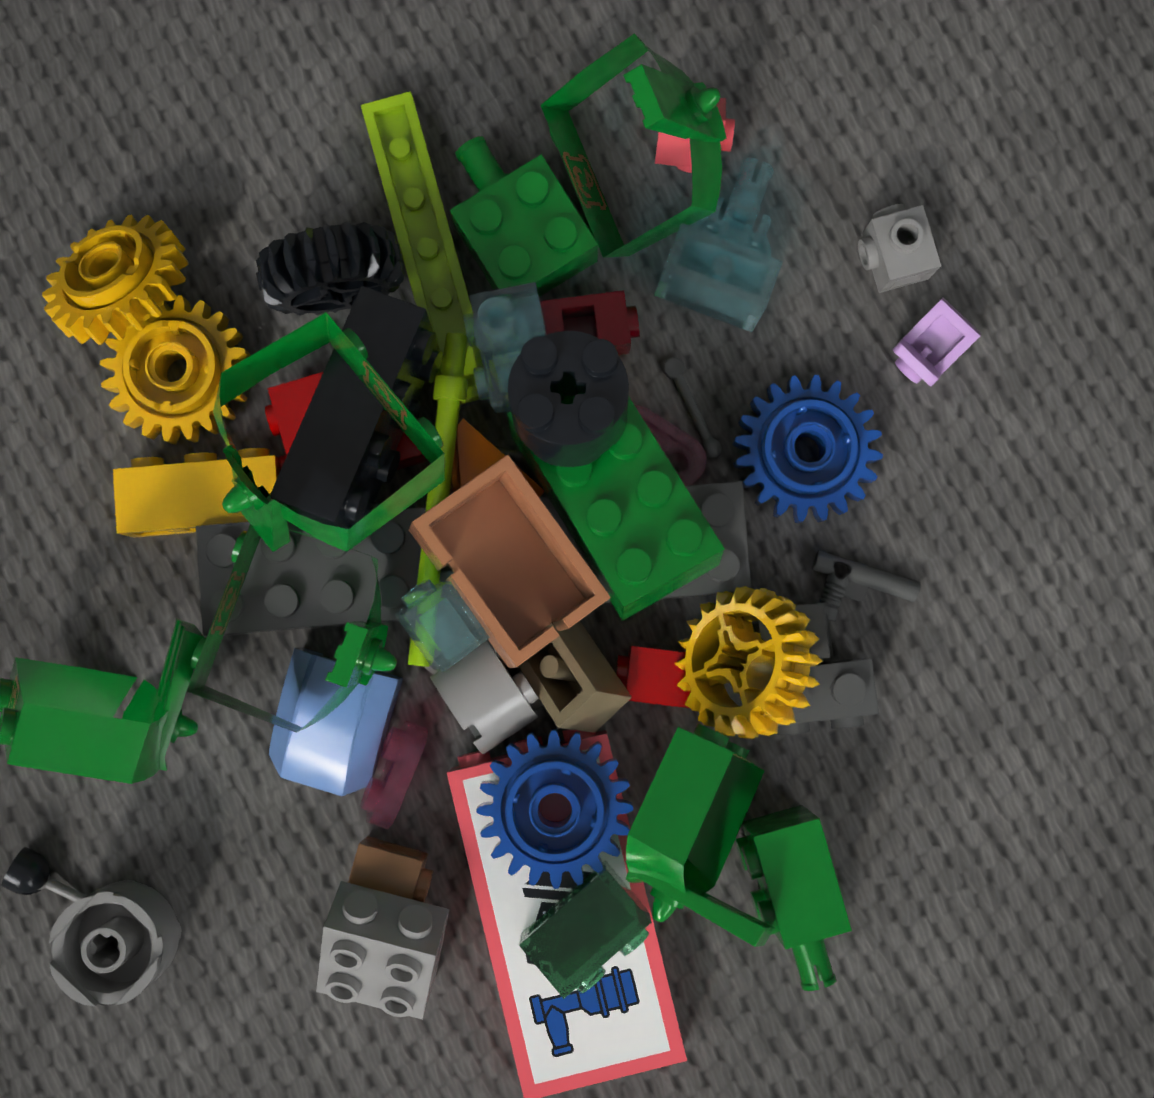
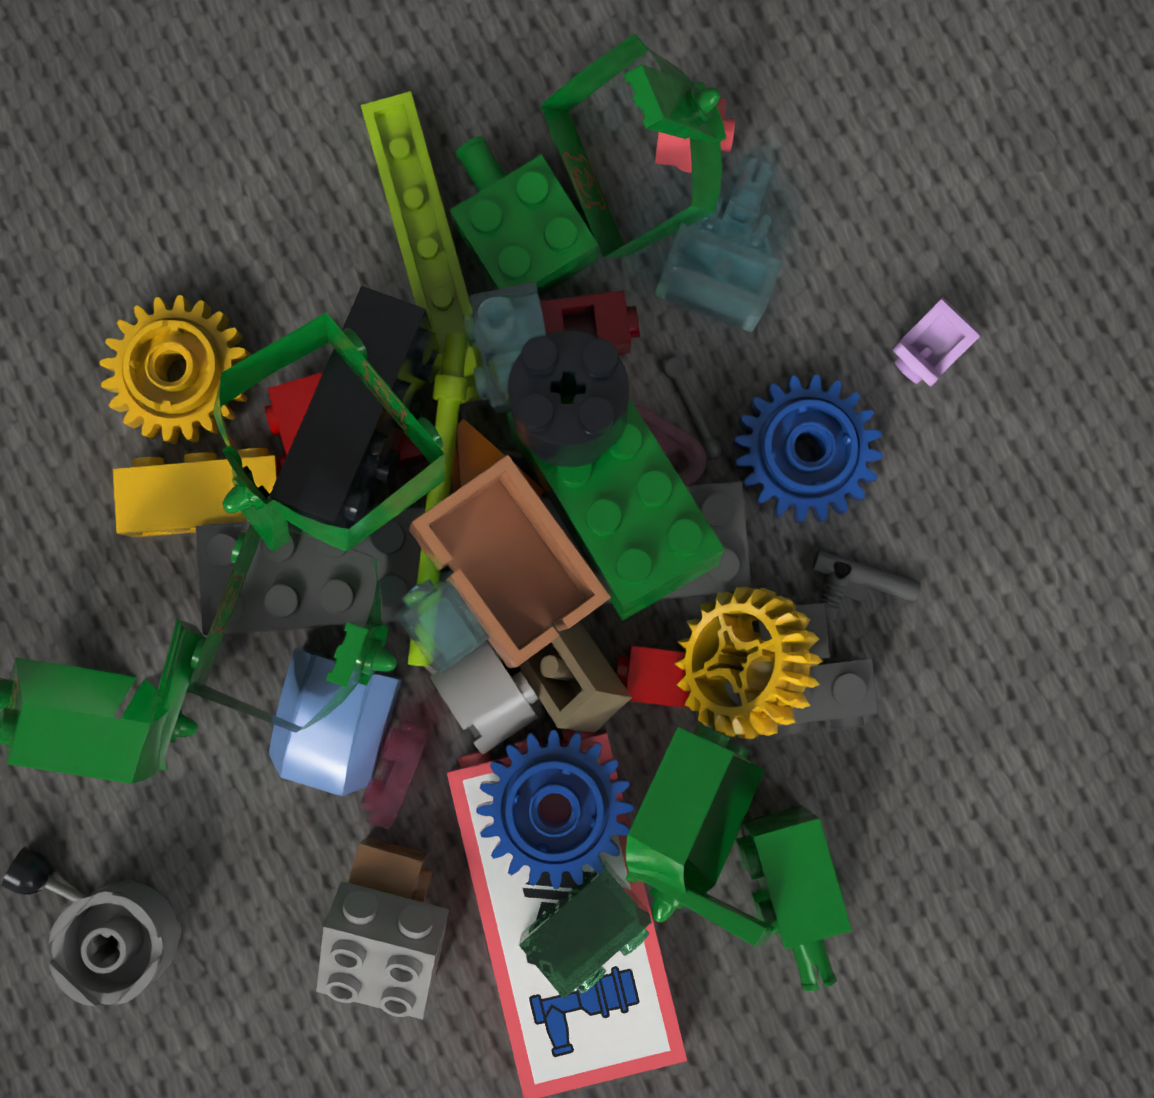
yellow gear [42,215,189,345] -> none
black gear [256,221,404,316] -> none
light grey brick [858,204,941,293] -> none

